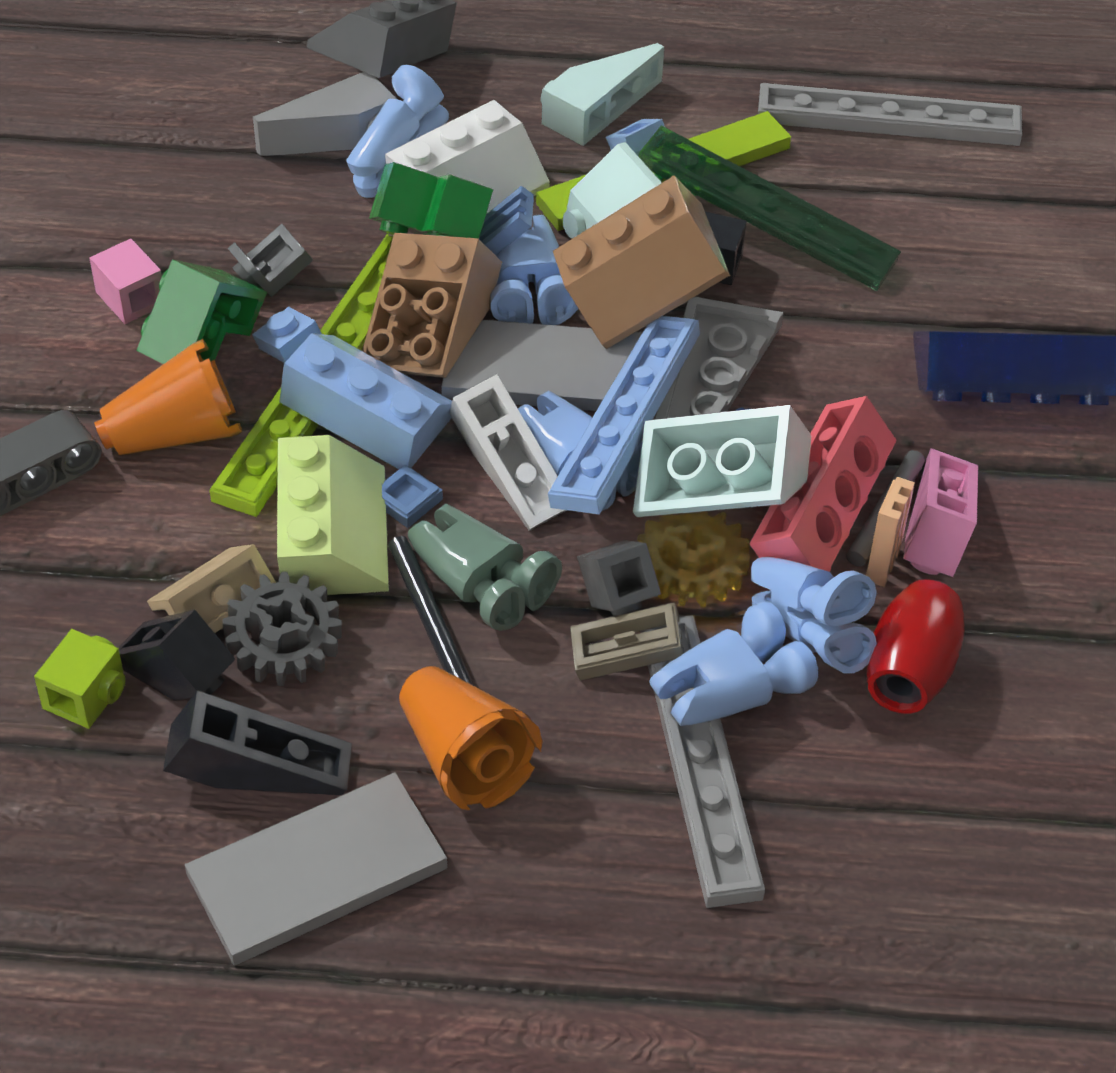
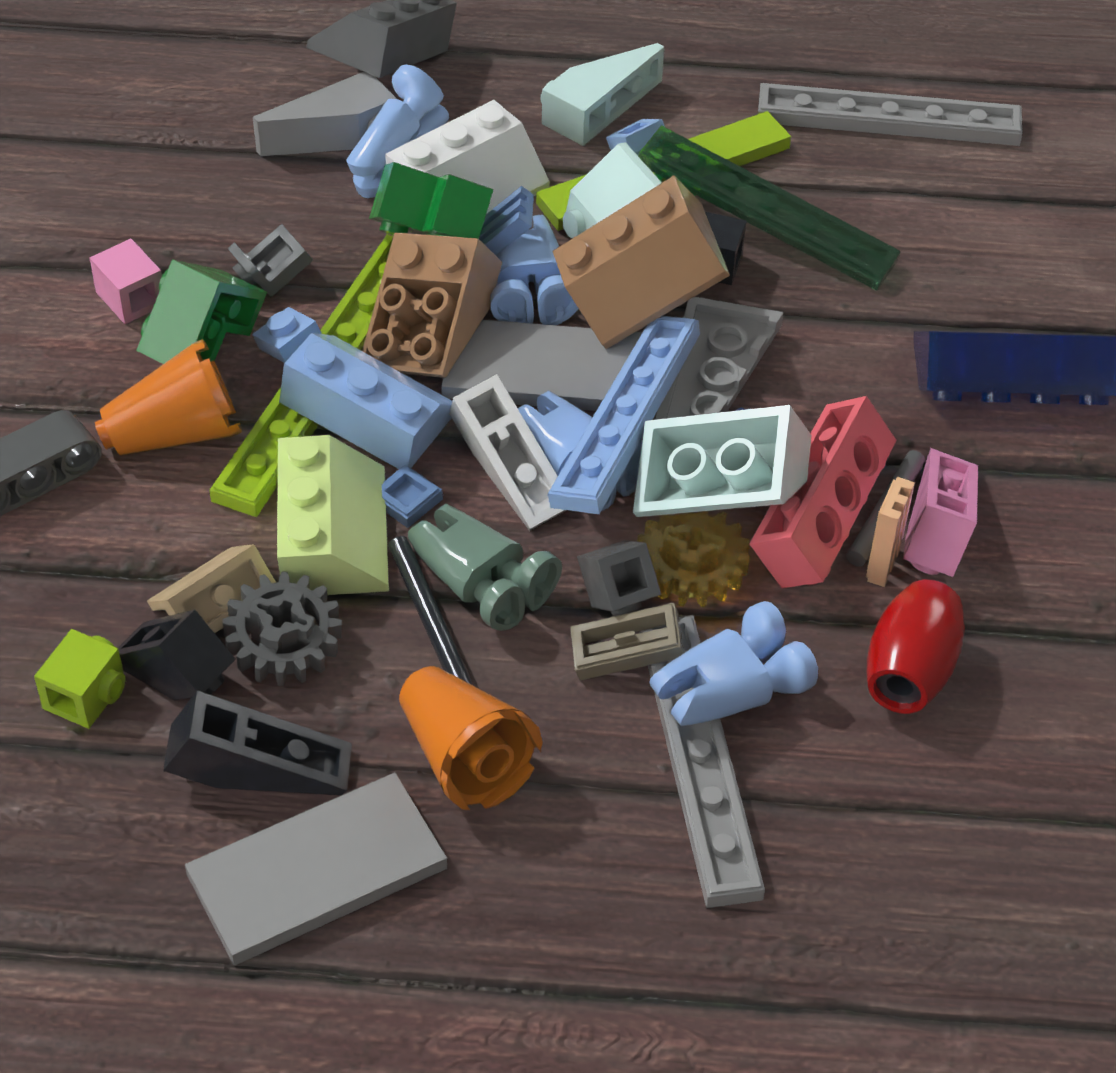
light blue piece [751,557,877,673] -> none

